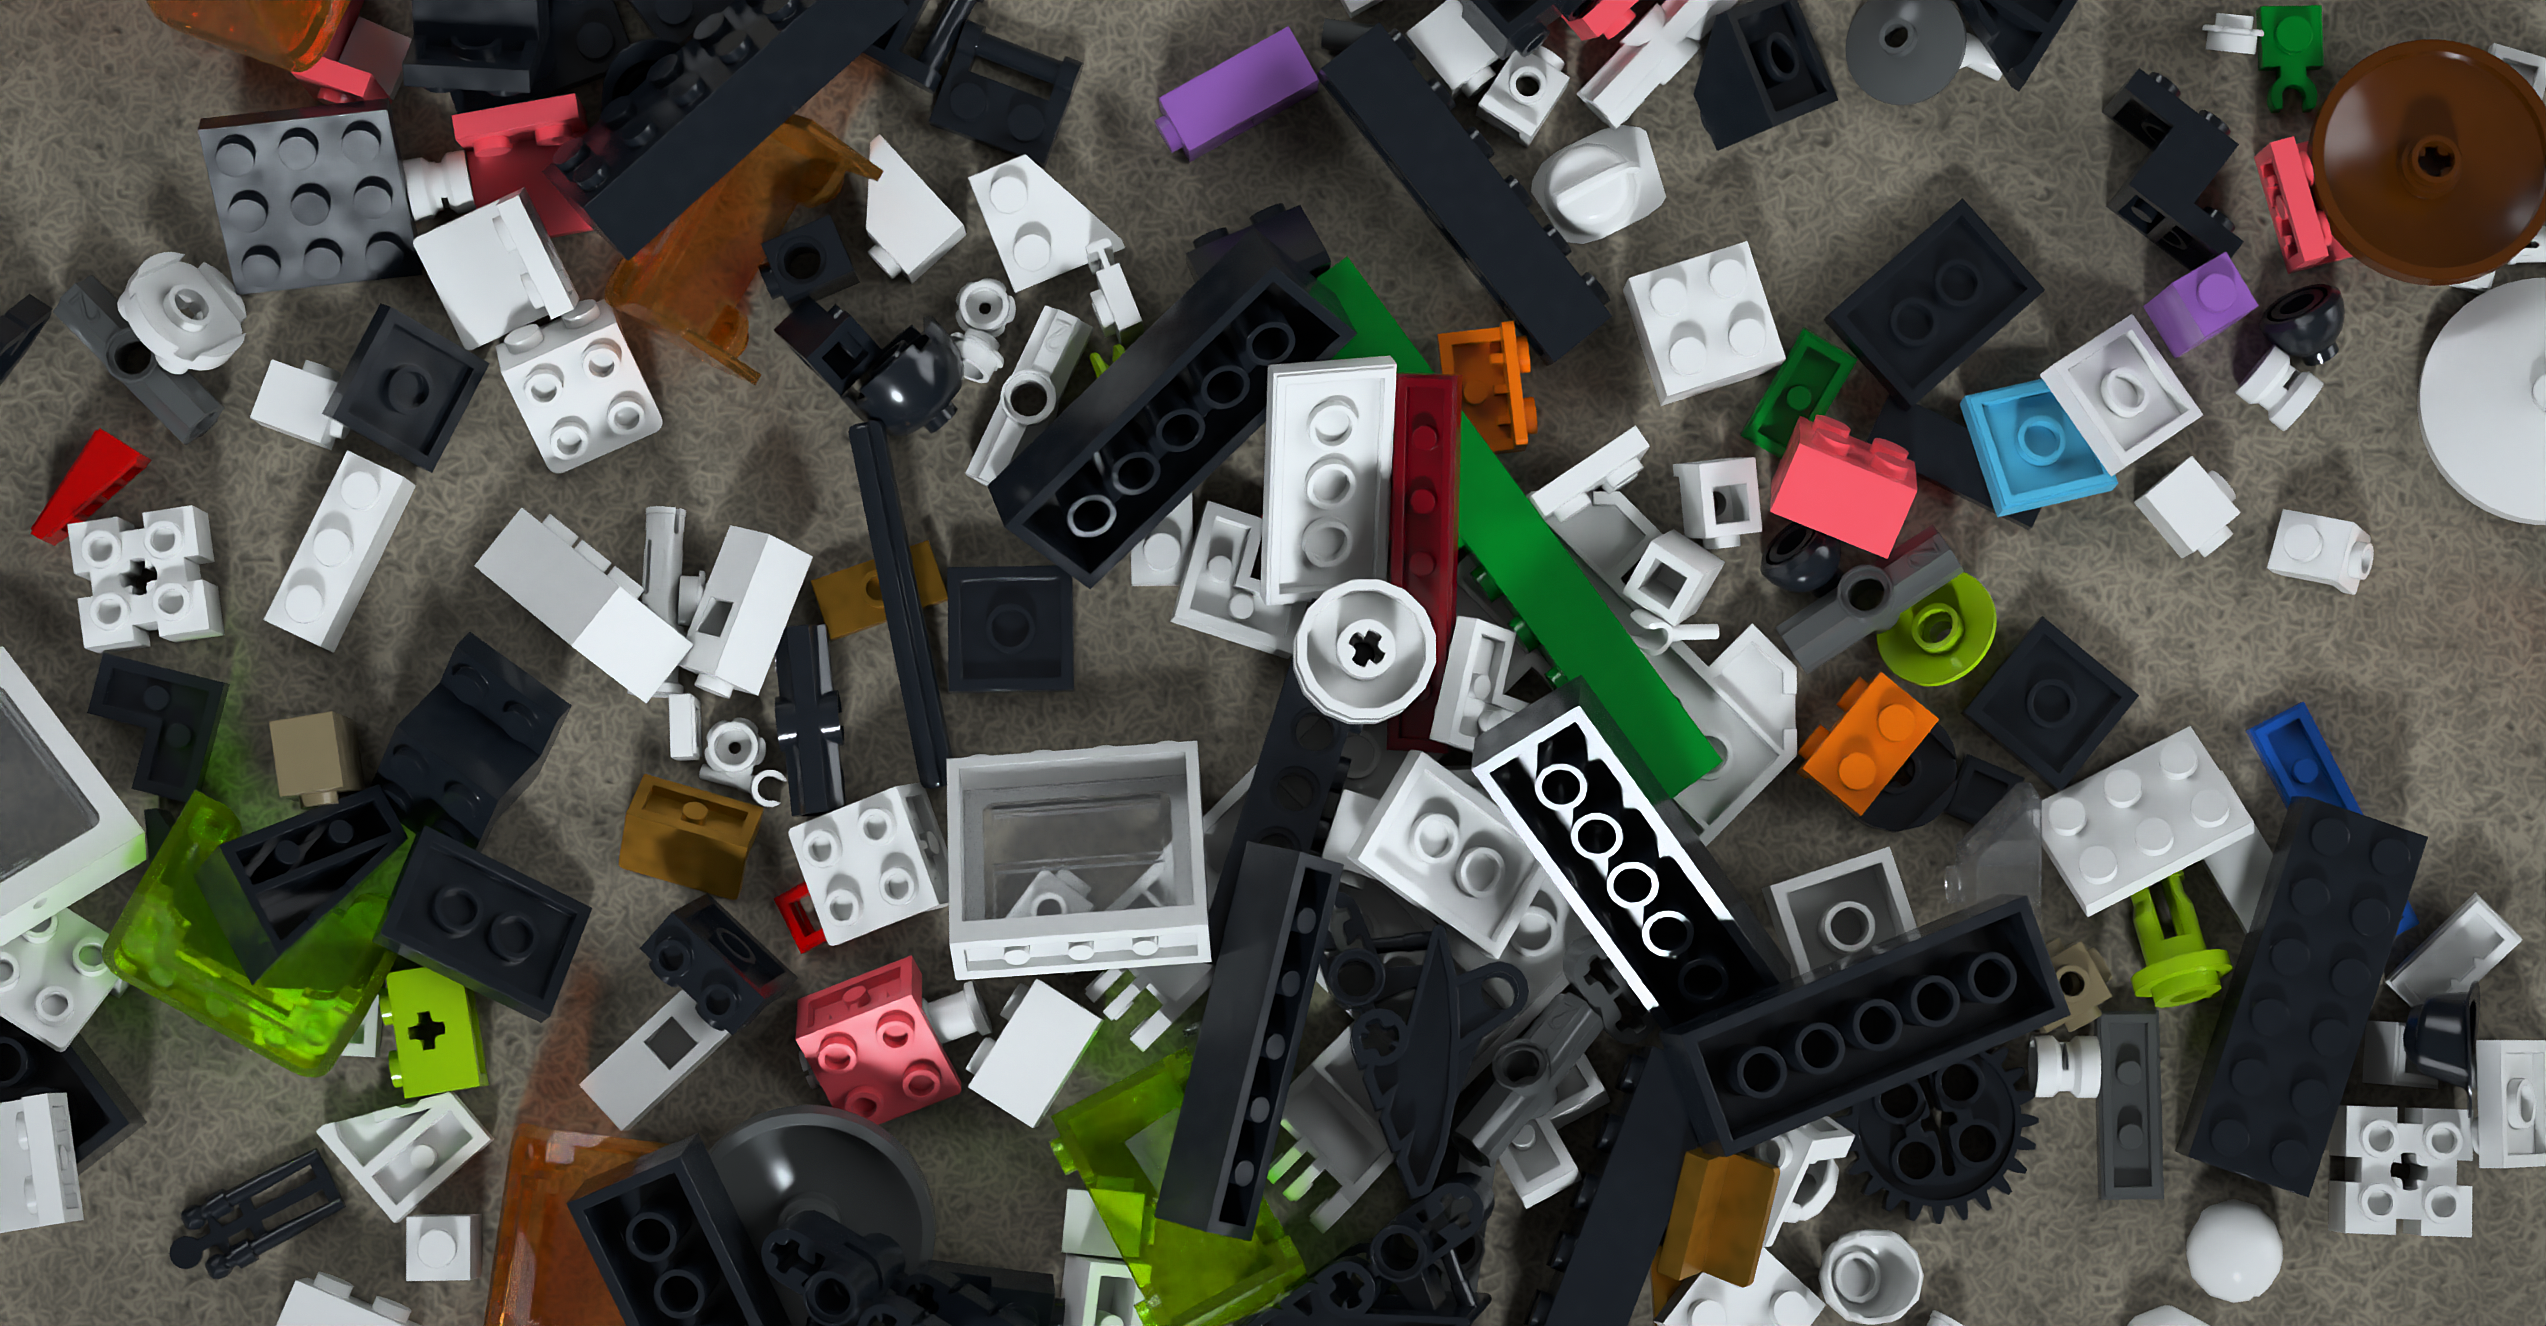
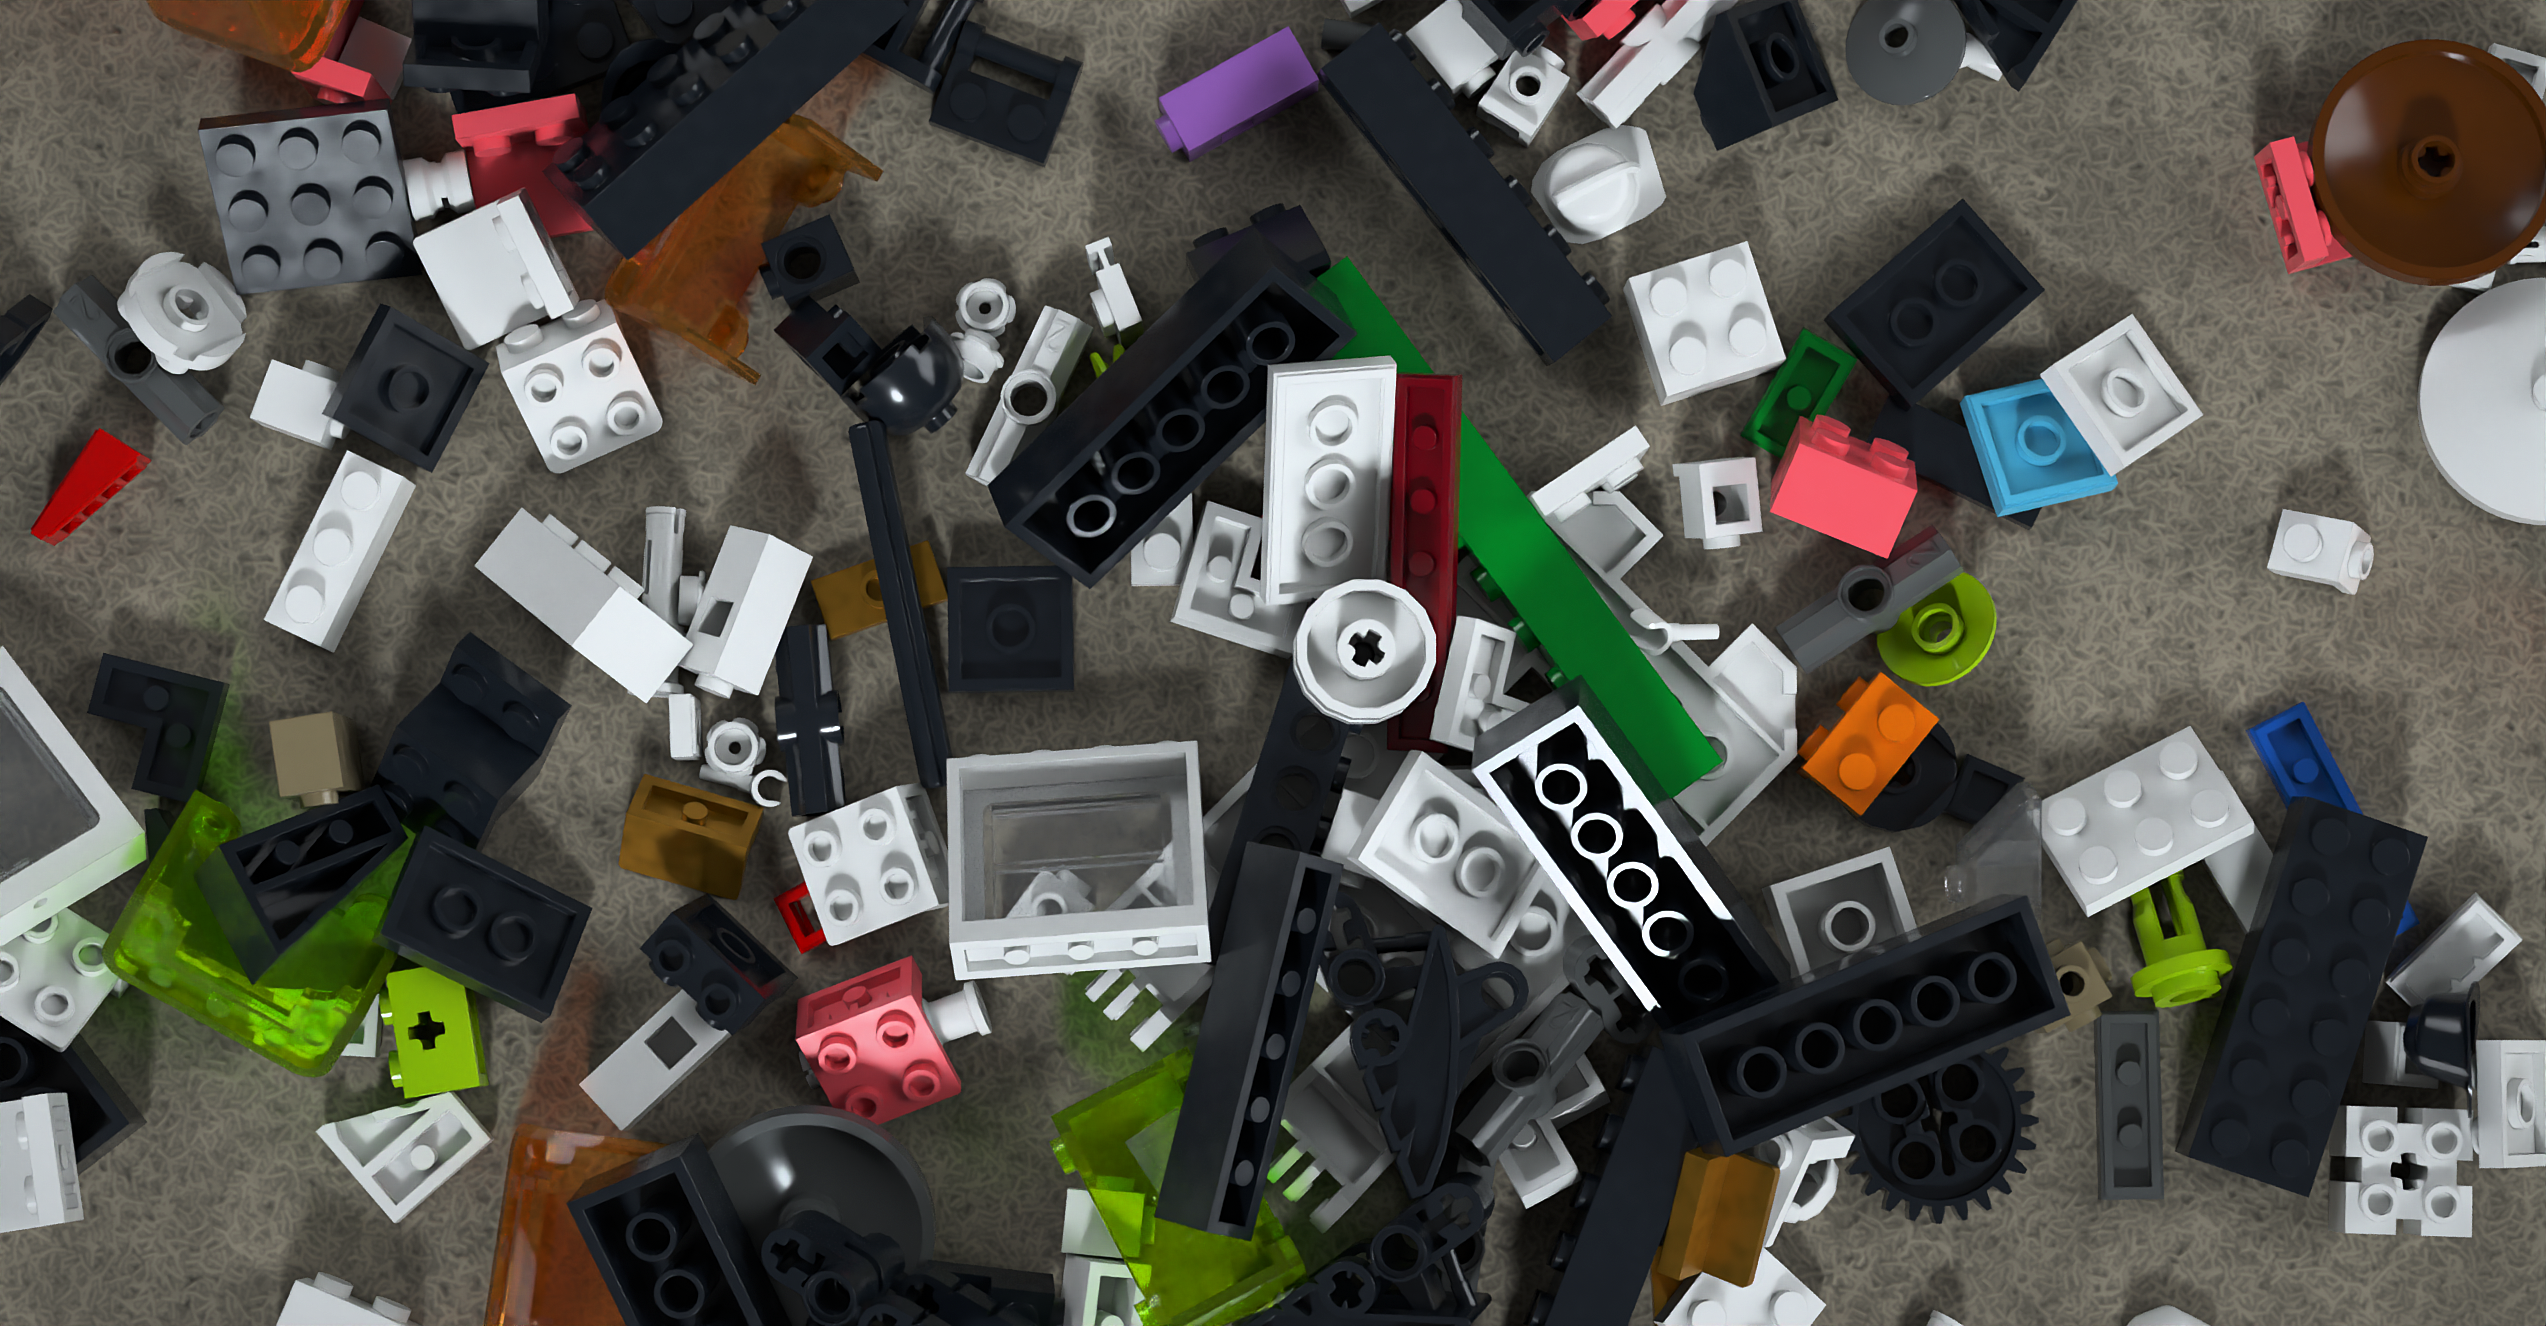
white brick [67,505,225,654] -> none
black piece [169,1148,346,1279] -> none
white brick [406,1214,482,1281] -> none
white slope [866,134,967,284] -> none
white brick [966,978,1105,1128] -> none
white wing [967,154,1125,293] -> none
orange bracket [1437,321,1538,455] -> none
white brick [1622,529,1725,627] -> none
black brick [1760,521,1844,598] -> none
white hair [1818,1229,1924,1325] -> none
black plate [1960,616,2139,793] -> none
white wheel [2028,1035,2101,1098] -> none
black bracket [2102,68,2244,271] -> none
white brick [2134,456,2241,558] -> none
medium lavender brick [2143,252,2259,359] -> none
white hair [2186,1199,2283,1303] -> none
white plate [2202,13,2264,54] -> none
white wheel [2235,345,2324,431] -> none
green plate [2256,5,2324,113] -> none
black brick [2259,284,2345,366] -> none

